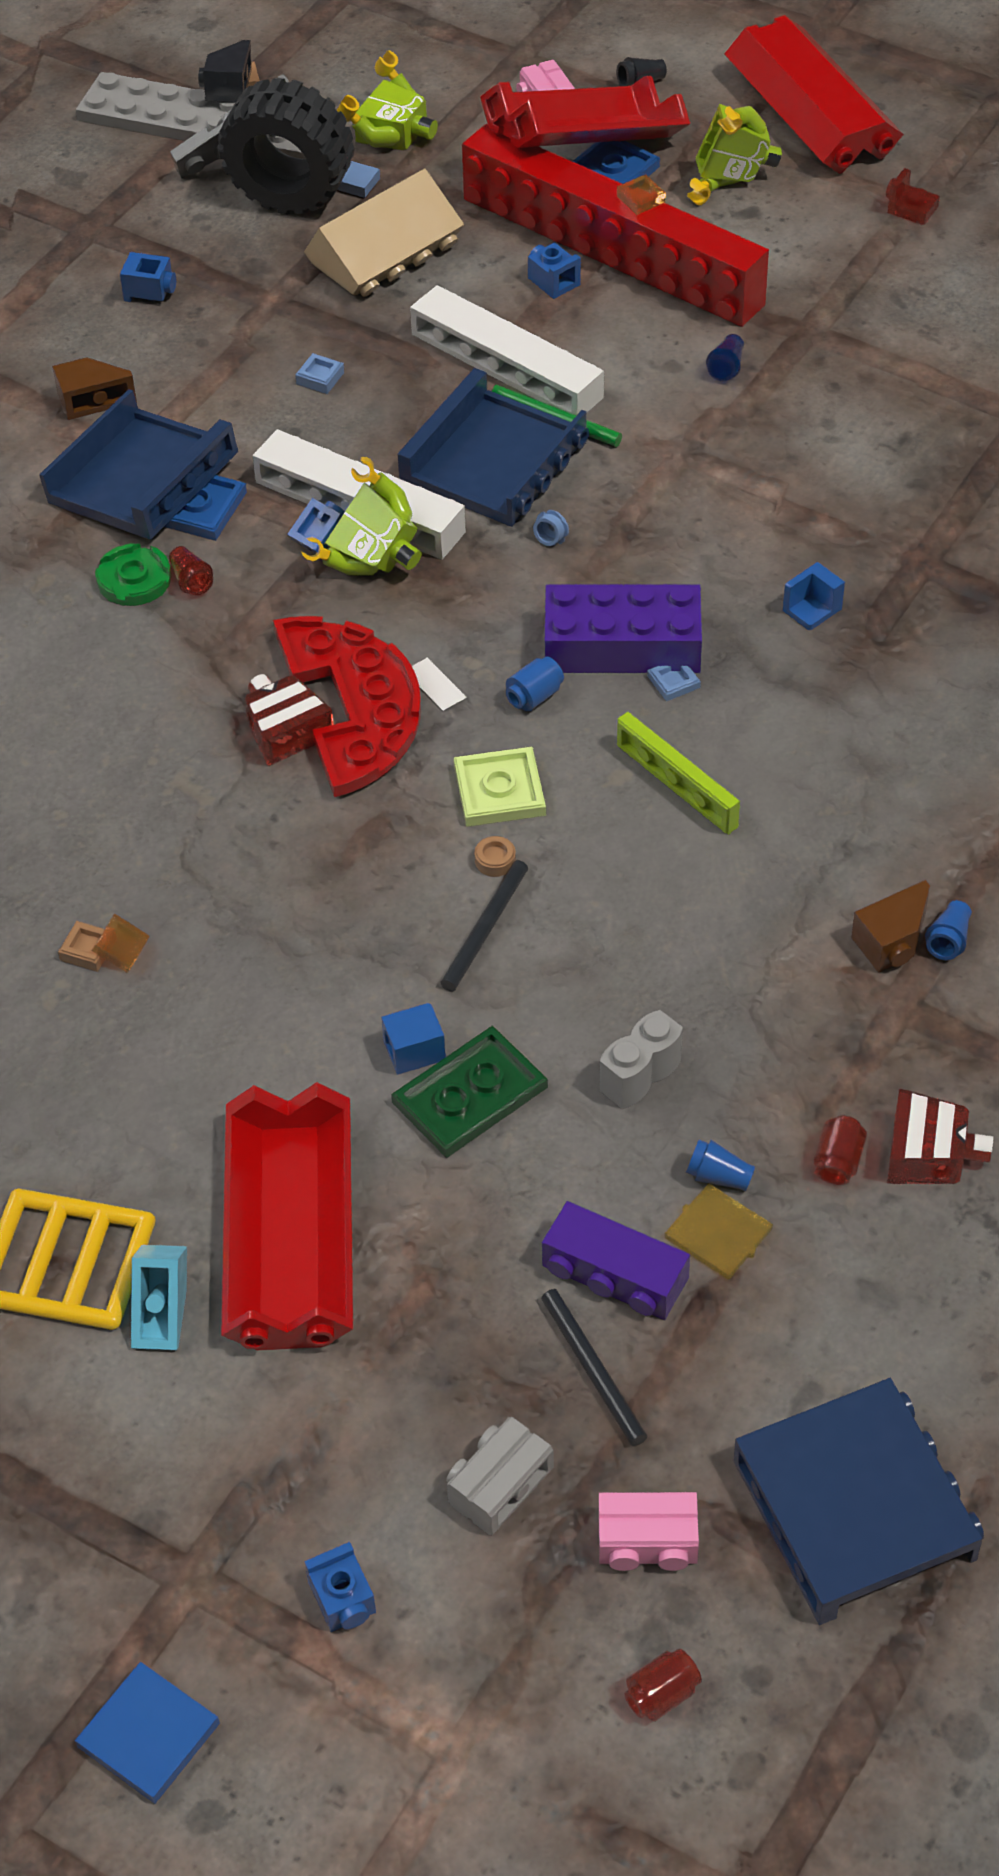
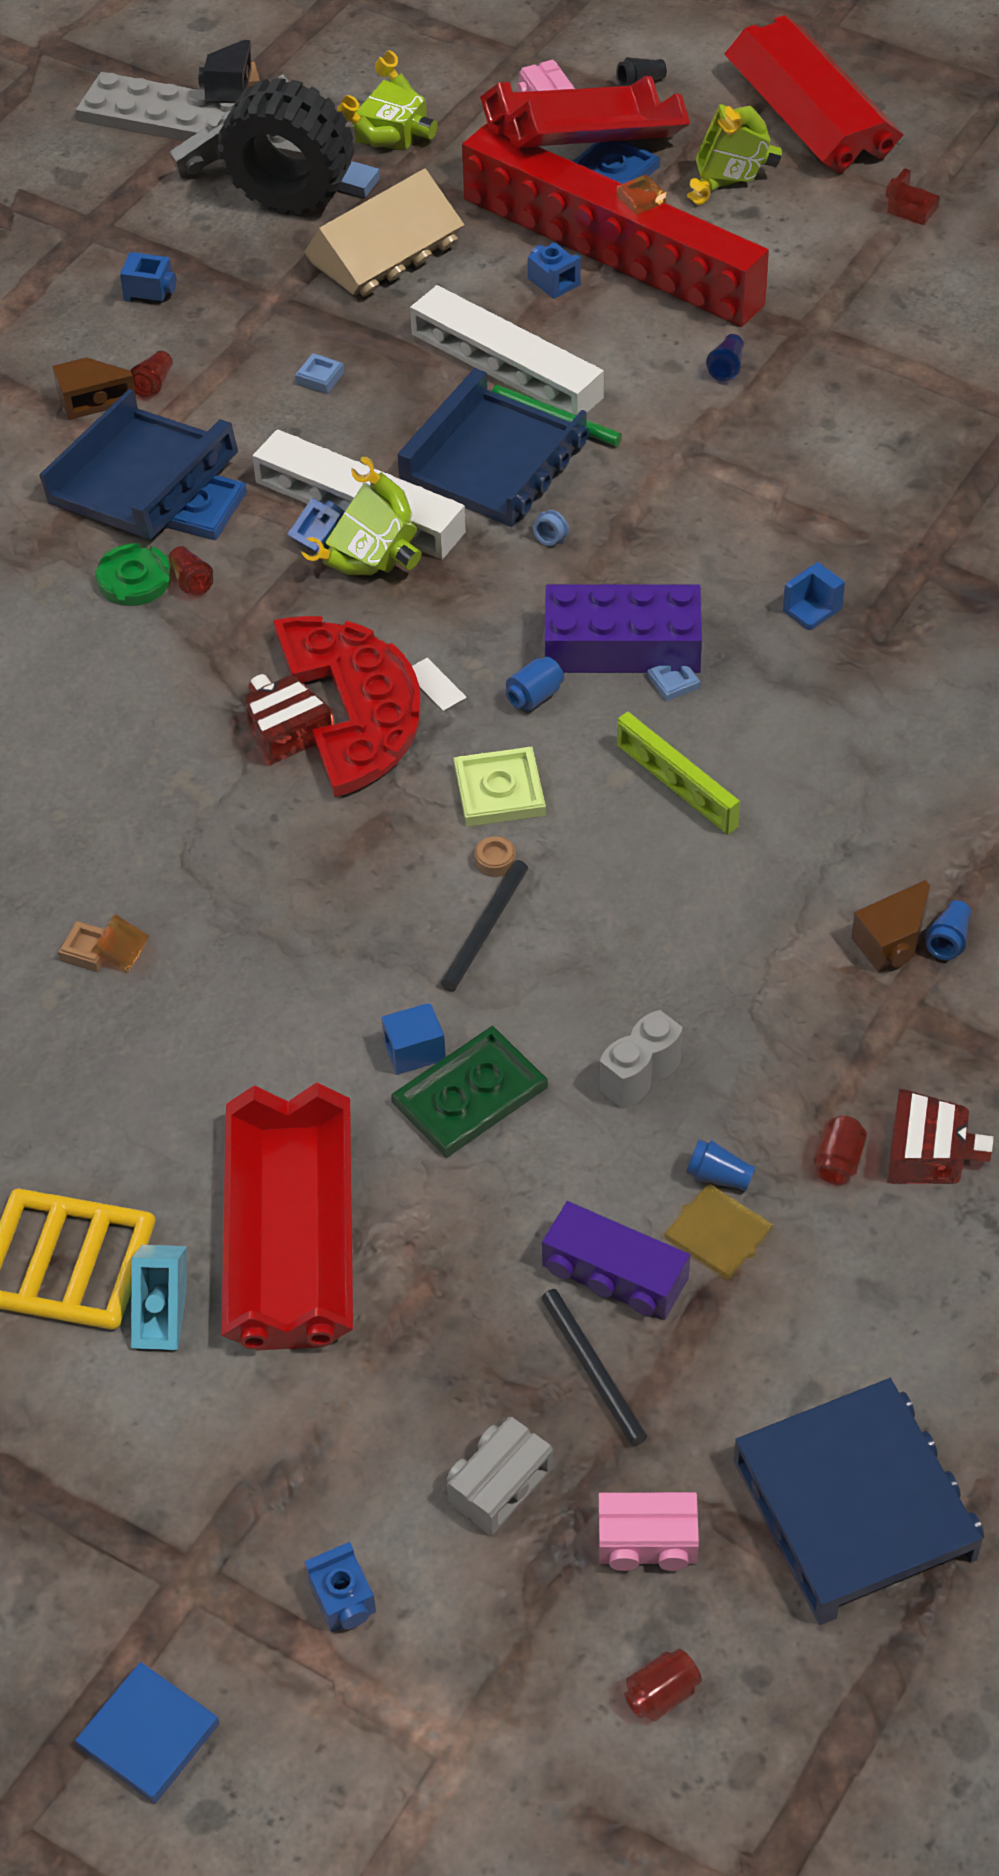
none -> clear red cone [130,351,173,397]

